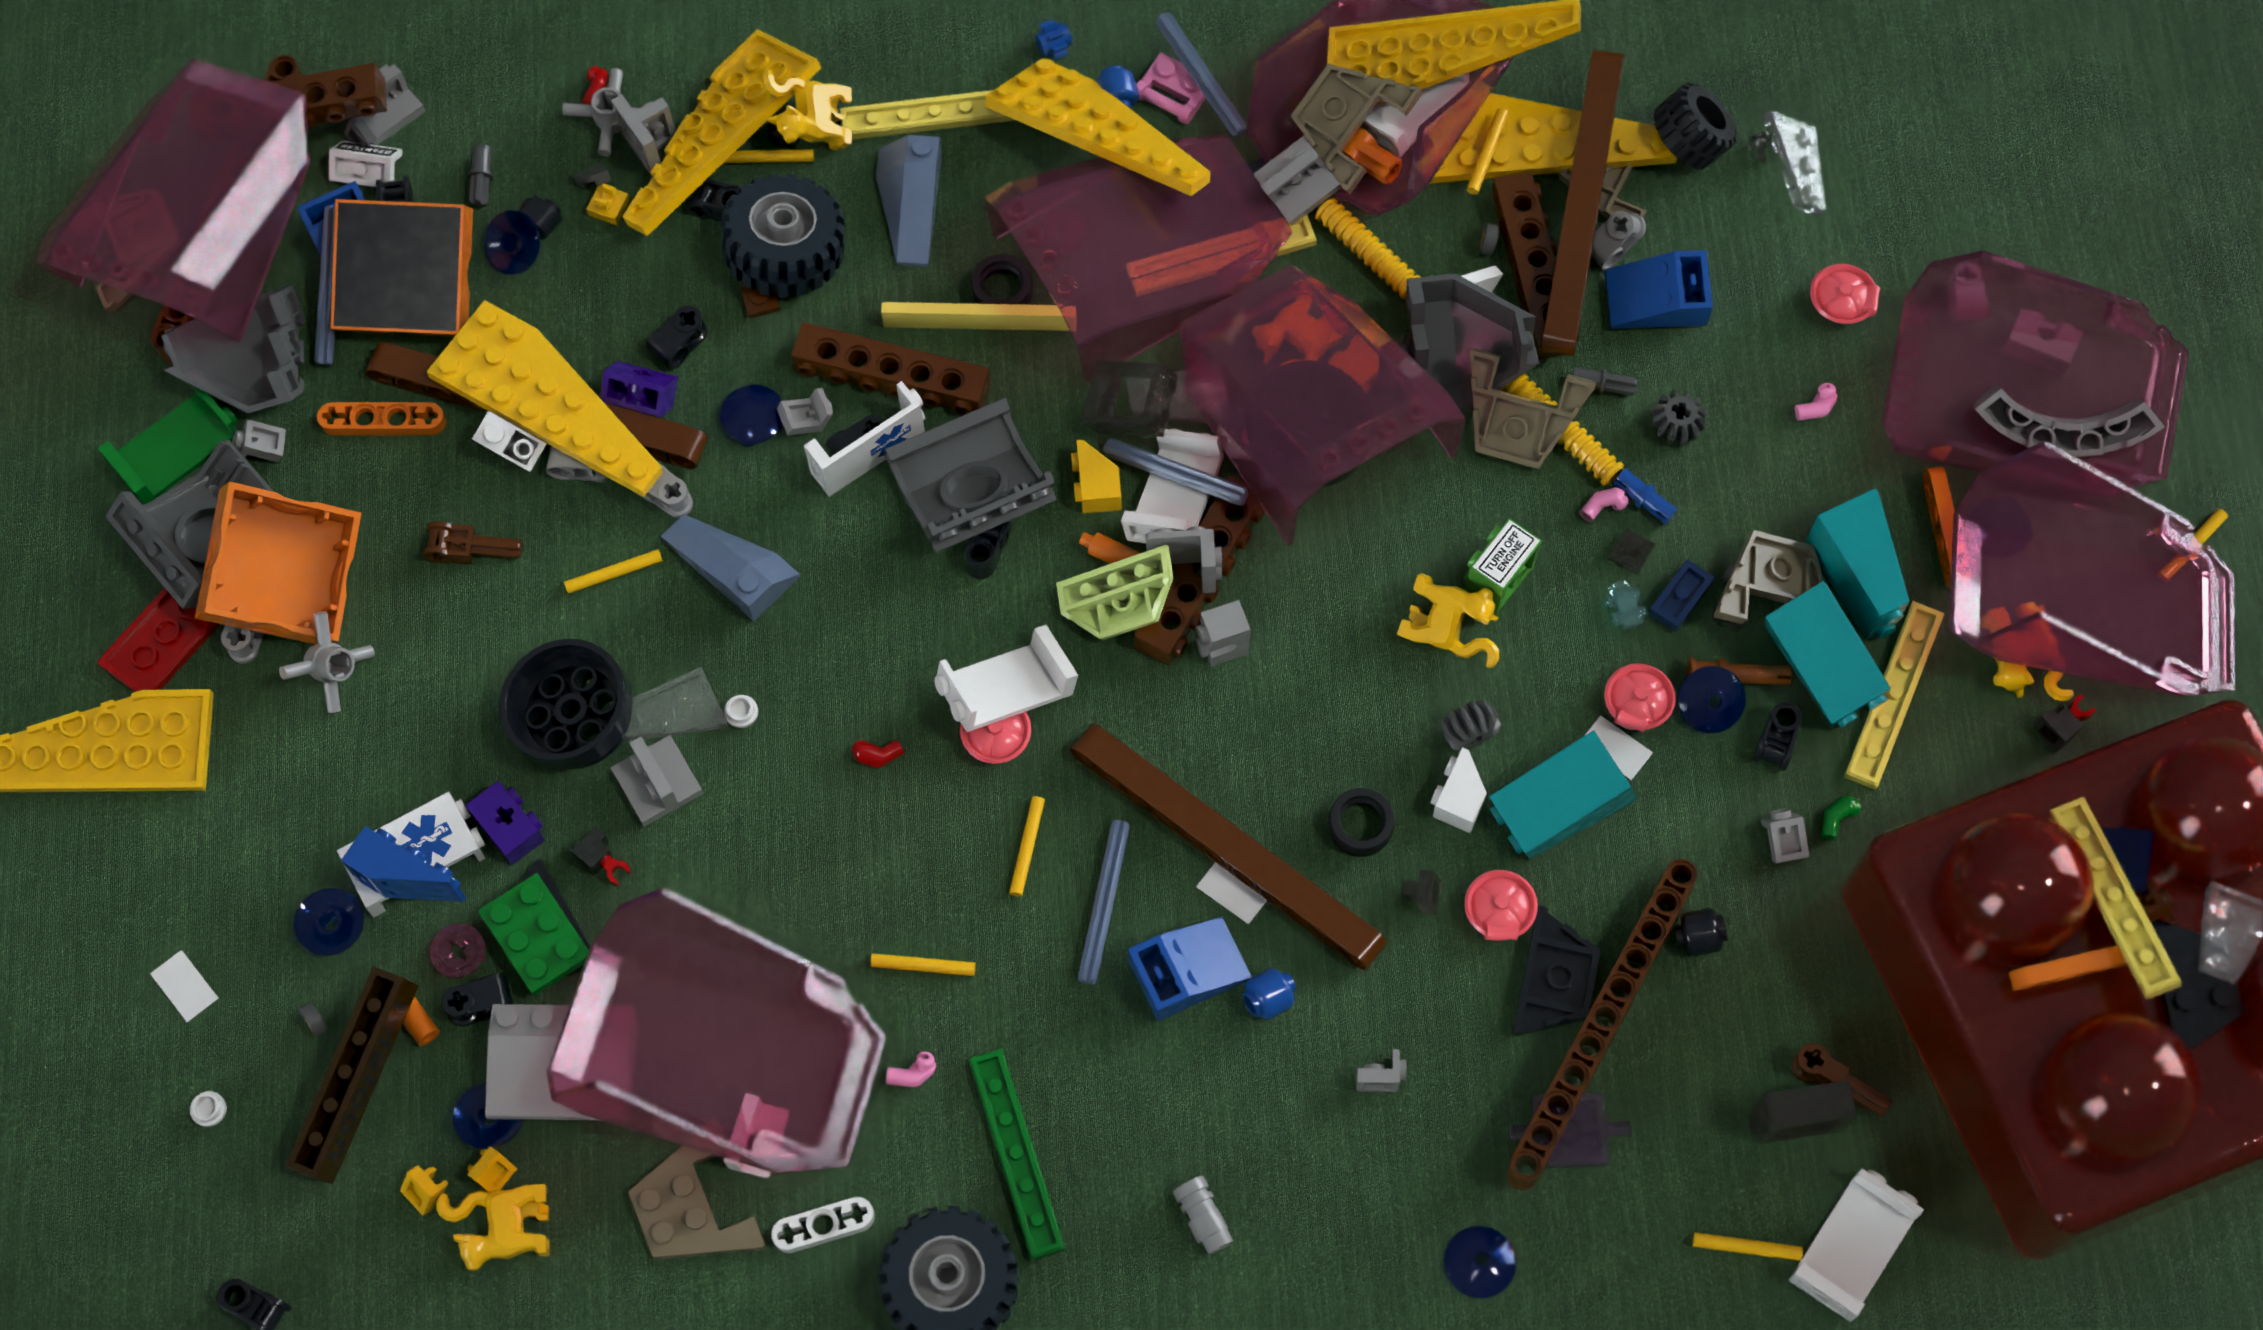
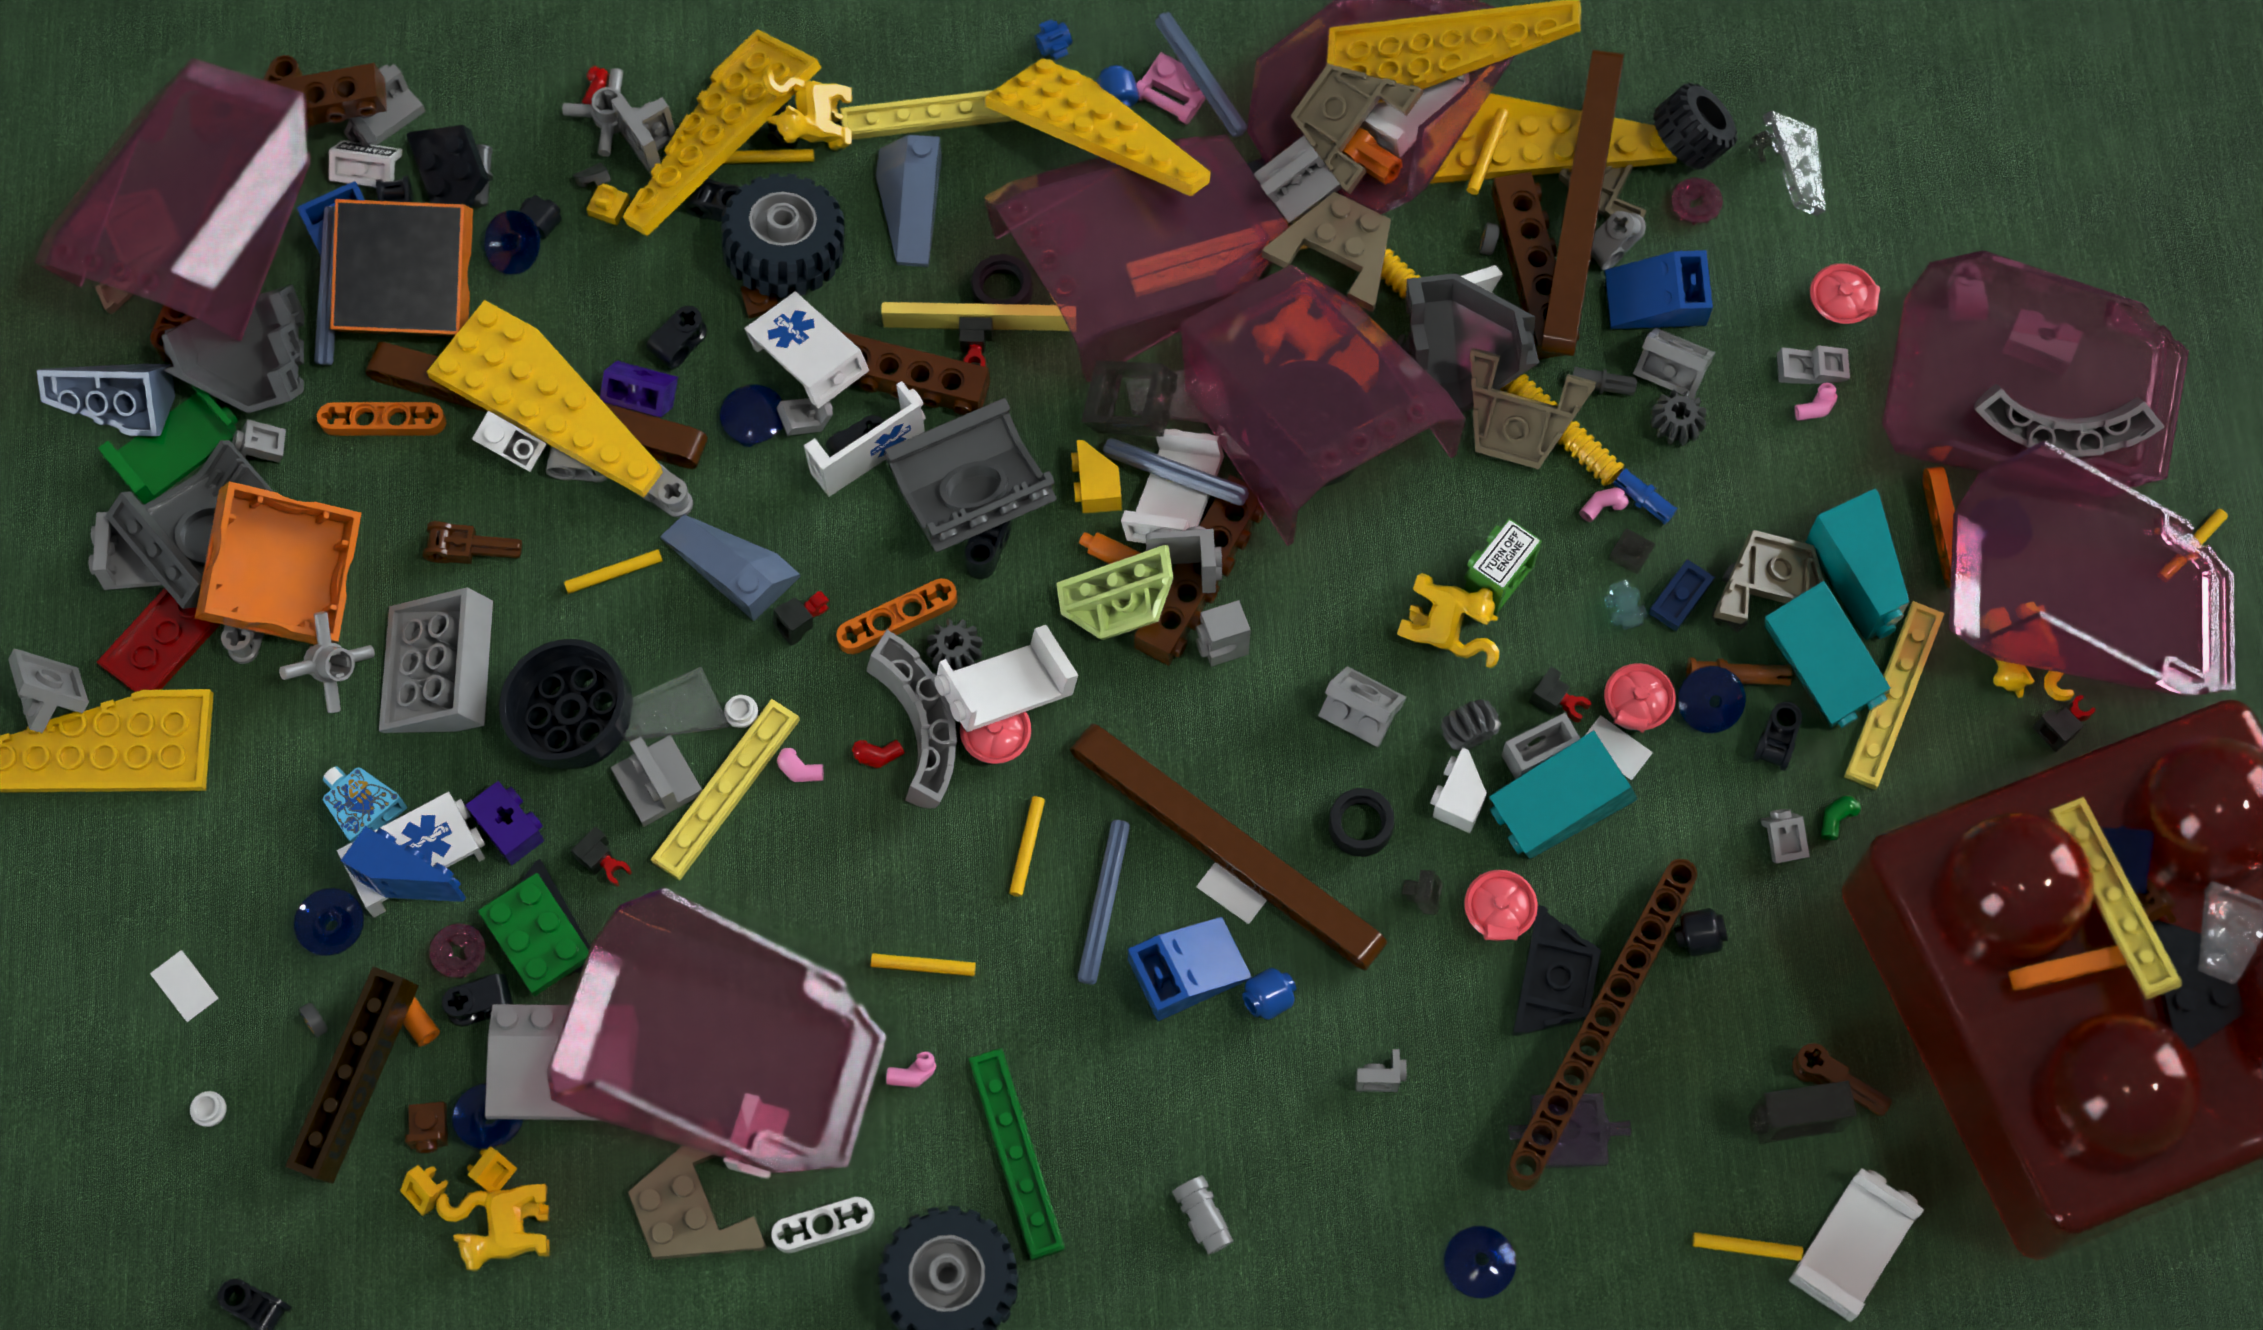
none -> light grey bracket [8,648,89,733]
none -> sand blue wedge [36,364,175,436]
none -> light grey bracket [89,512,162,590]
none -> torso [322,766,408,843]
none -> light grey slope [379,587,493,733]
none -> reddish brown bracket [405,1101,448,1154]
none -> black wing [406,125,489,208]
none -> light yellow tile [651,699,800,881]
none -> white panel [744,291,870,409]
none -> pearl dark grey piece [773,591,829,646]
none -> bright pink arm [777,747,824,782]
none -> orange beam [836,578,958,654]
none -> light grey brick [866,630,957,809]
none -> dark grey gear [926,618,983,670]
none -> pearl dark grey piece [959,317,993,367]
none -> dark tan wing [1262,192,1391,312]
none -> light grey bracket [1318,666,1407,747]
none -> light grey brick [1501,713,1581,780]
none -> pearl dark grey piece [1529,666,1591,723]
none -> light grey bracket [1633,328,1715,399]
none -> clear pink gear [1671,178,1723,226]
none -> light grey slope [1777,345,1850,384]

